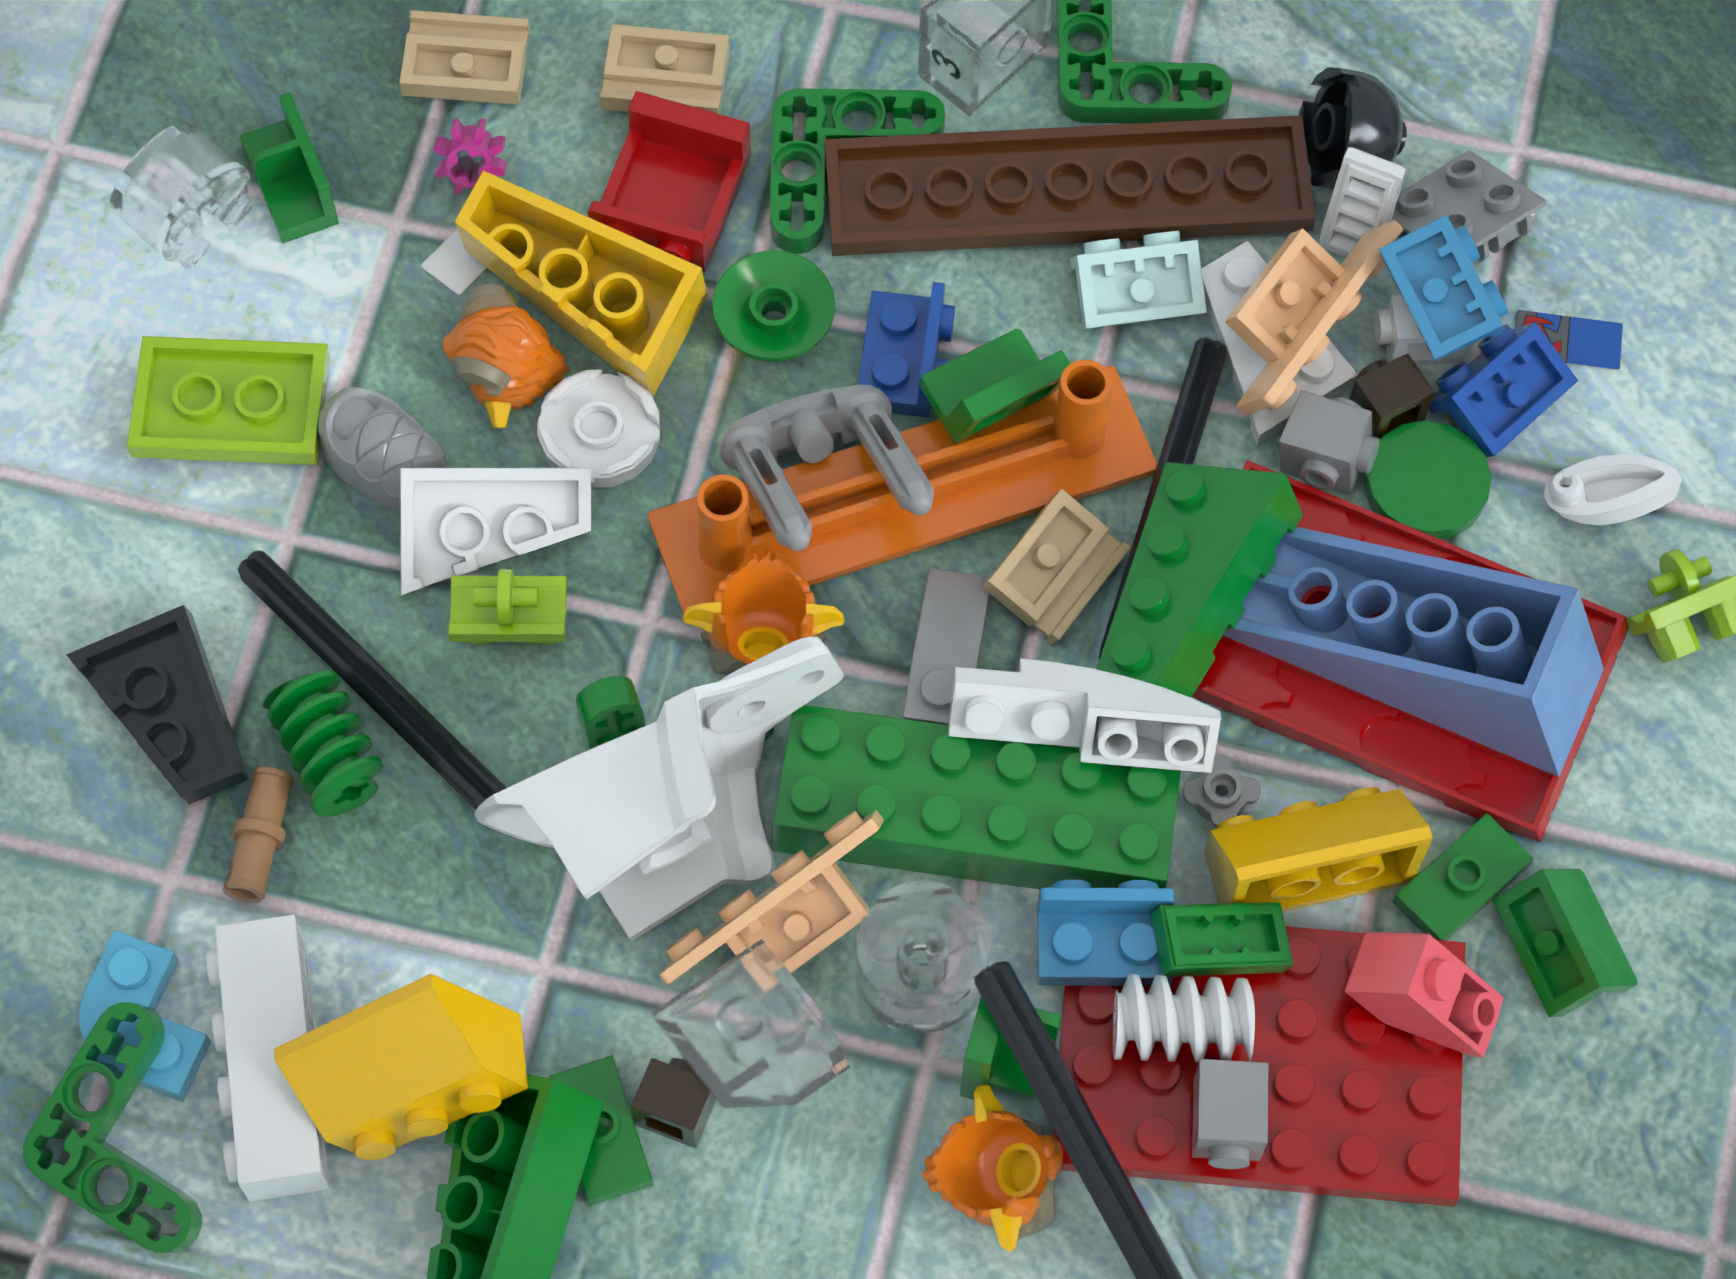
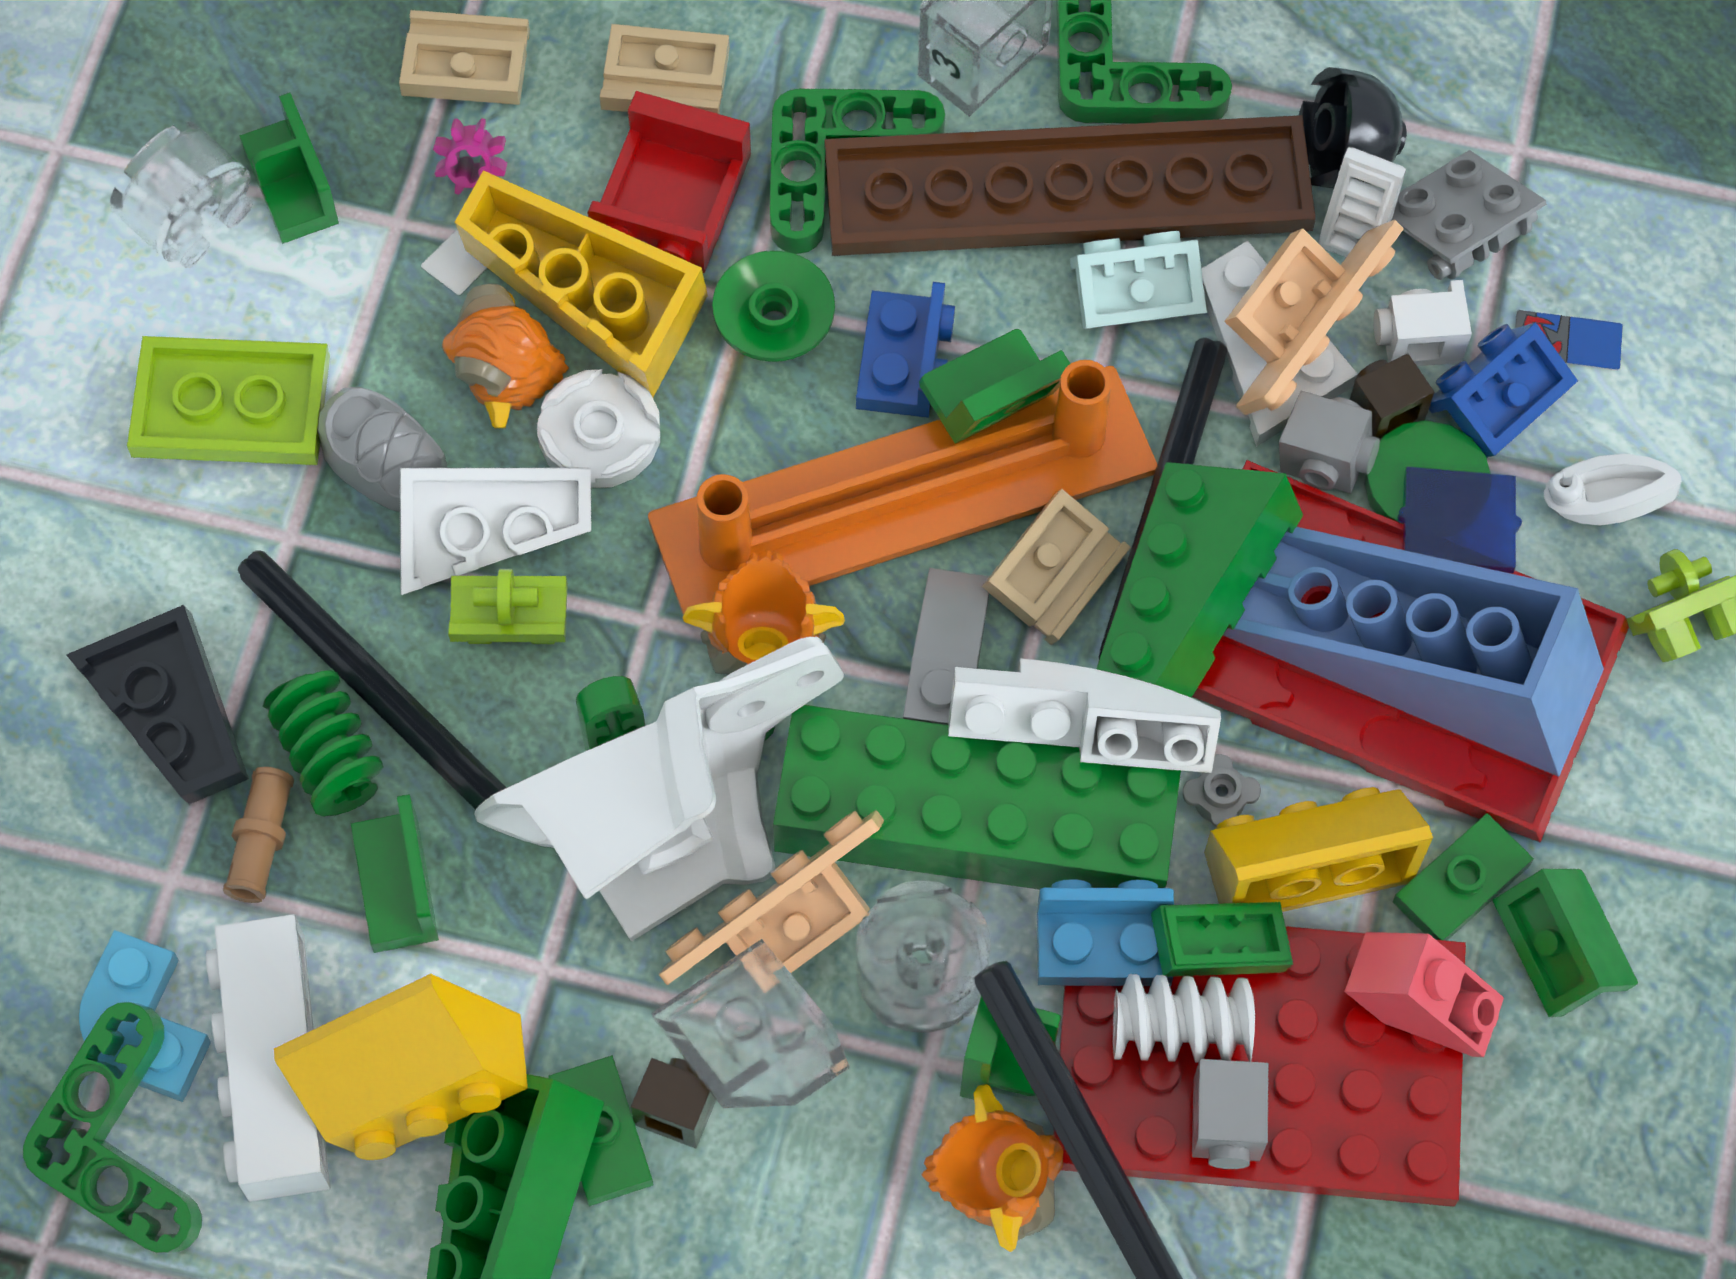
light grey piece [720,385,935,551] -> none
dark azure bracket [1379,215,1508,362] -> none
none -> green panel [351,794,439,953]
none -> clear blue piece [1397,467,1522,573]

